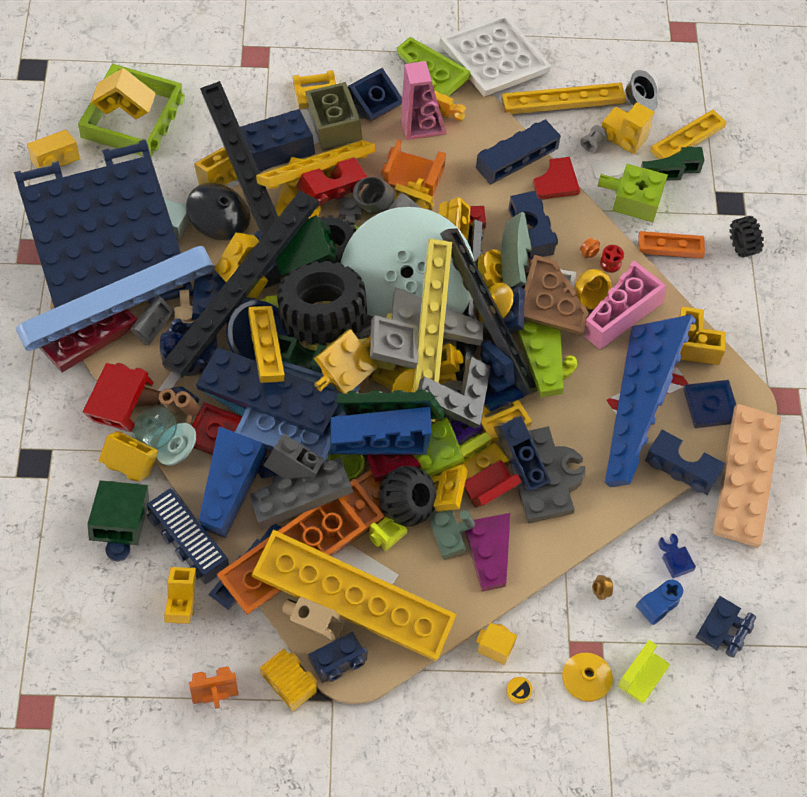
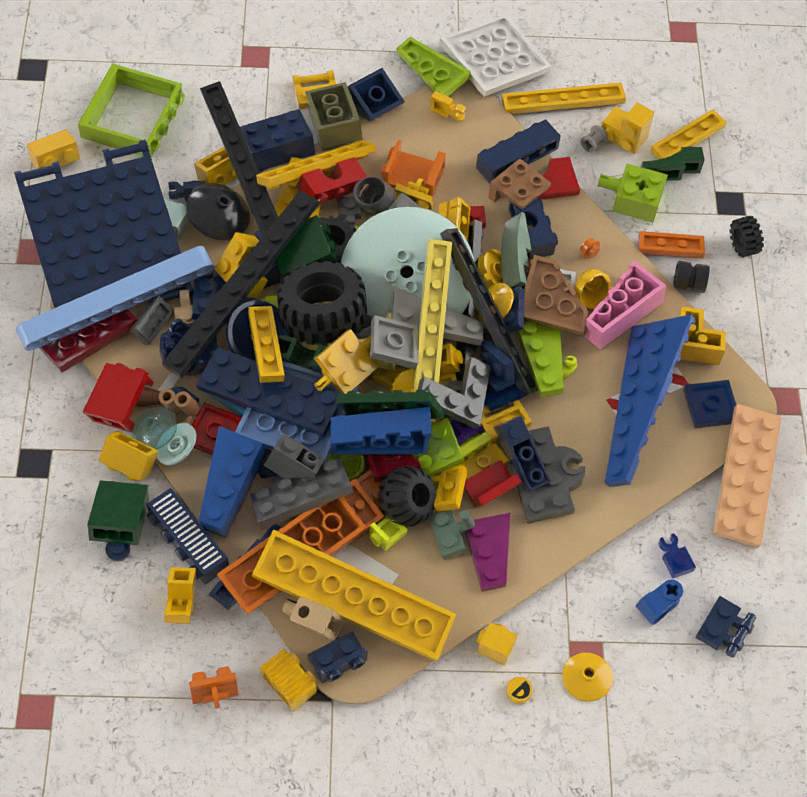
yellow brick [91,68,156,119] -> none
bright pink wedge [401,61,447,140] -> none
pearl gold plate [592,575,613,600] -> none
red wheel [600,245,624,273] -> none
neon yellow panel [618,640,670,703] -> none
piece [625,70,657,111] -> none
dark blue arch [645,429,725,496] -> none
none -> dark blue plate [168,180,205,202]
none -> medium nougat bracket [488,159,551,209]
none -> black wheel [673,260,710,293]

